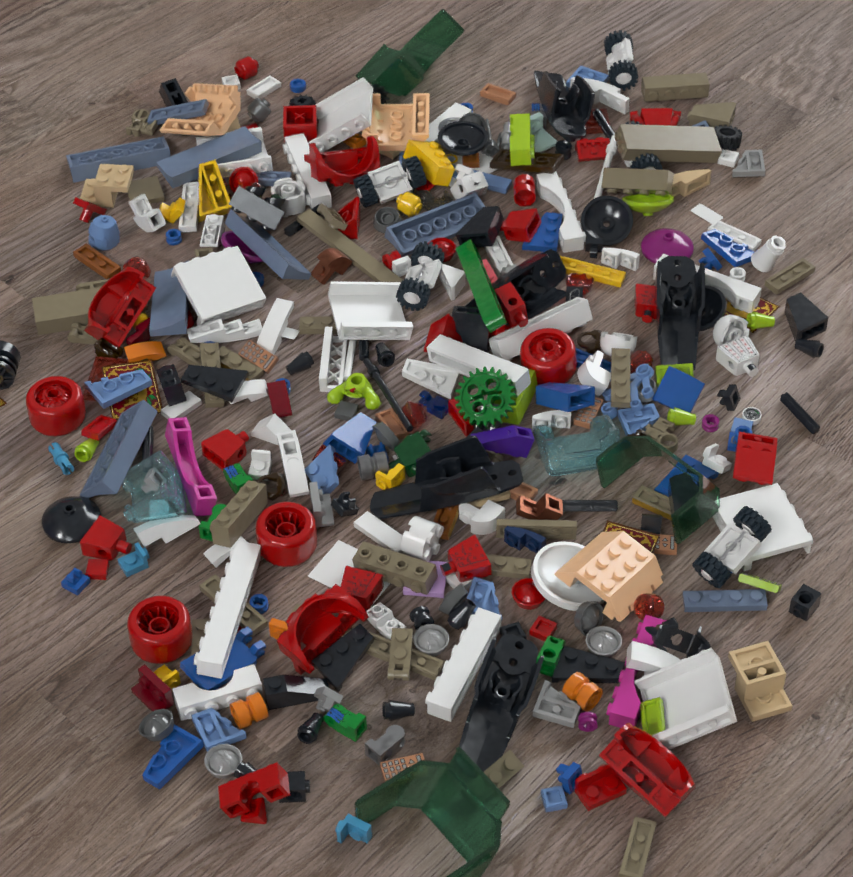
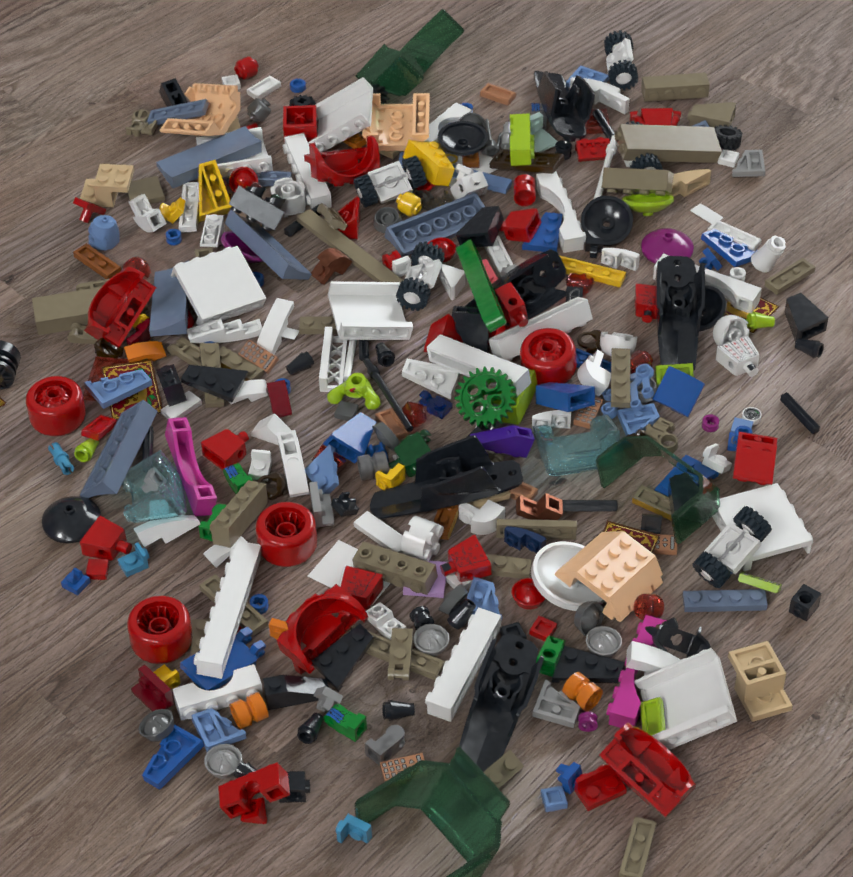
sand blue arch [66,136,171,183] -> none
red tile [448,398,479,437] -> none
lime cone [667,407,696,426] -> none
black tile [717,384,741,411] -> none

